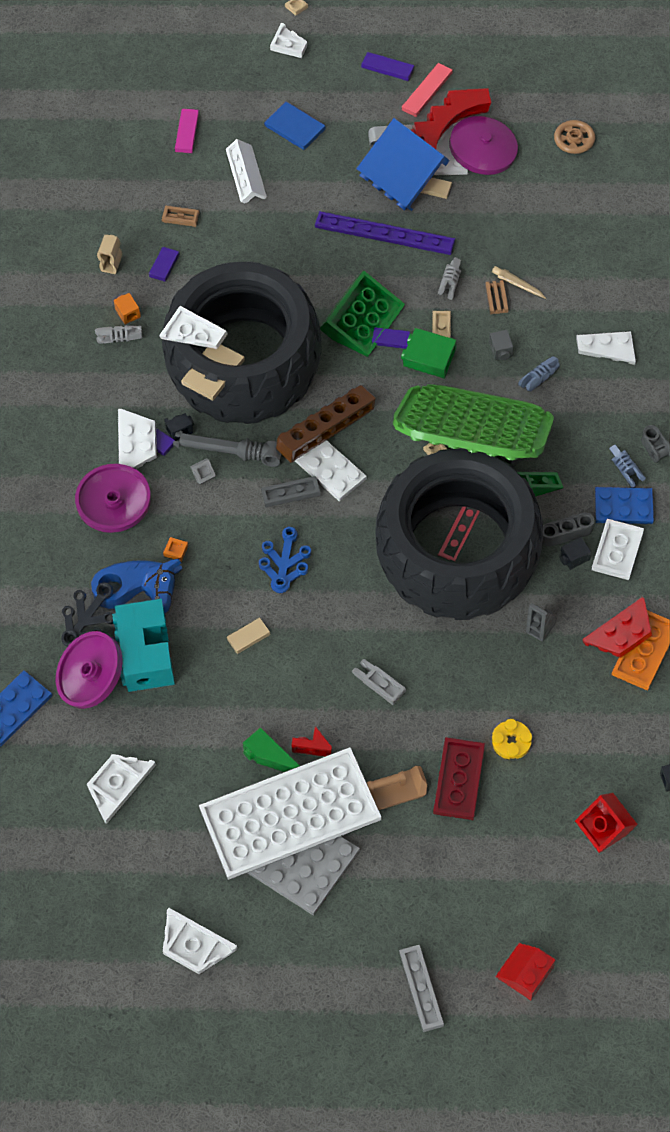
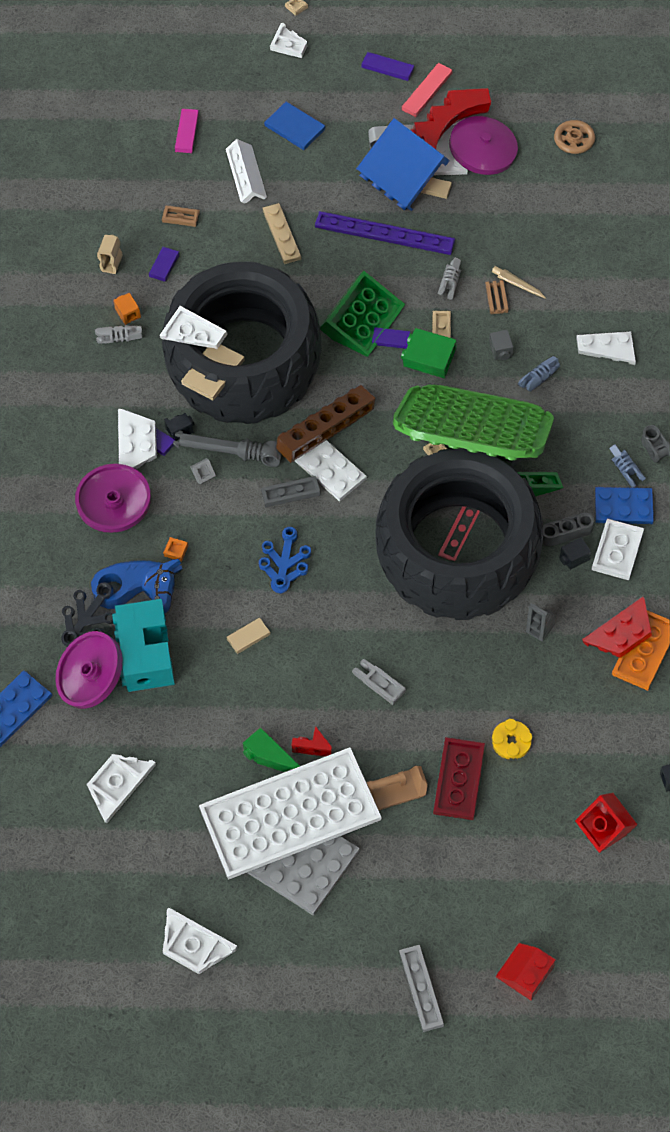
none -> tan plate [263,203,301,264]

